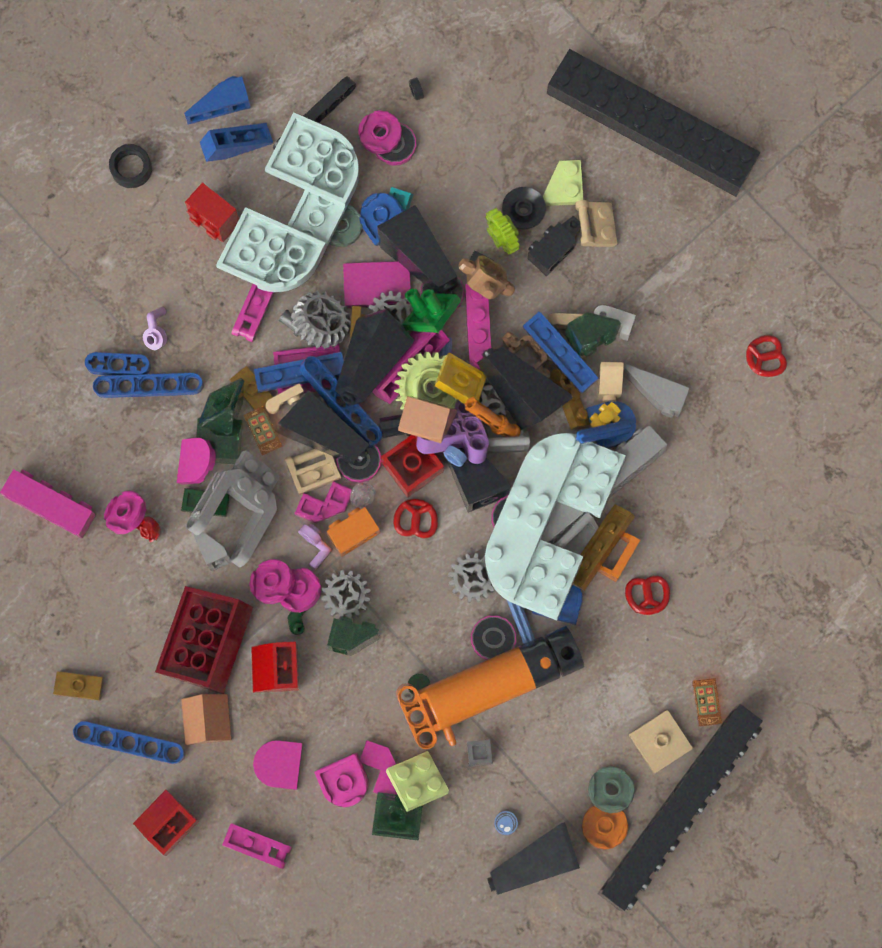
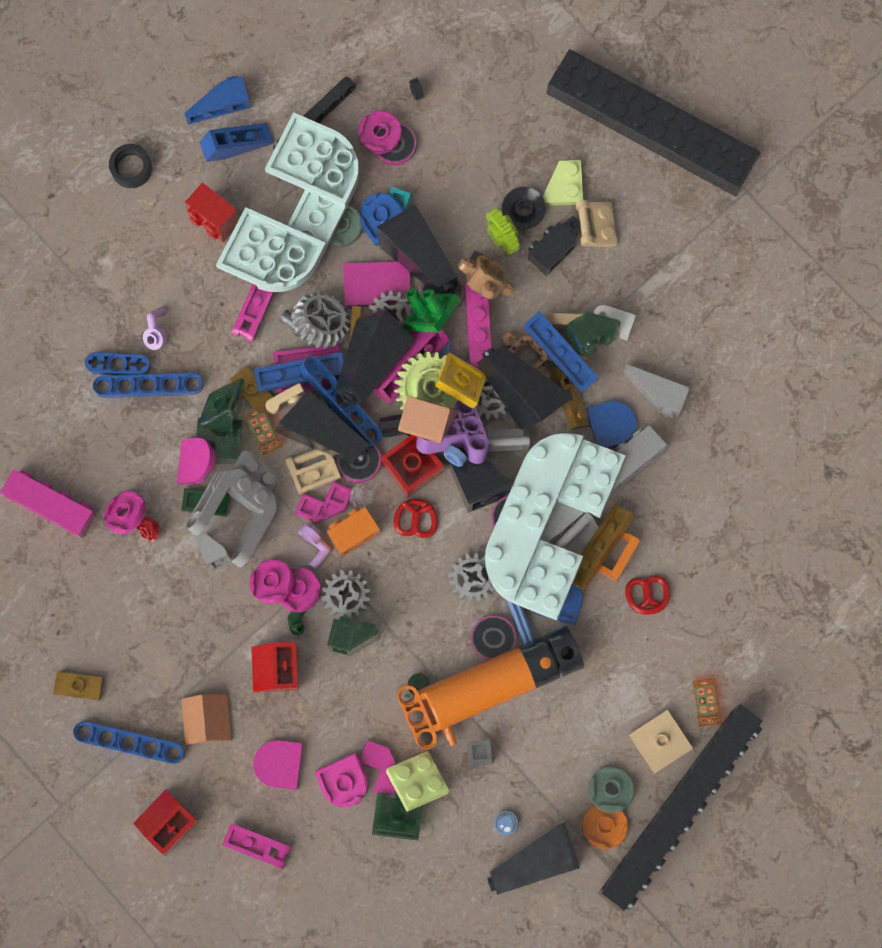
dark red slope [155,586,253,694] -> none
orange pin [465,397,521,437] -> none
blue axle [576,420,632,444] -> none
yellow piece [590,402,621,428] -> none
tan slope [597,362,624,402] -> none
red piece [746,335,787,377] -> none

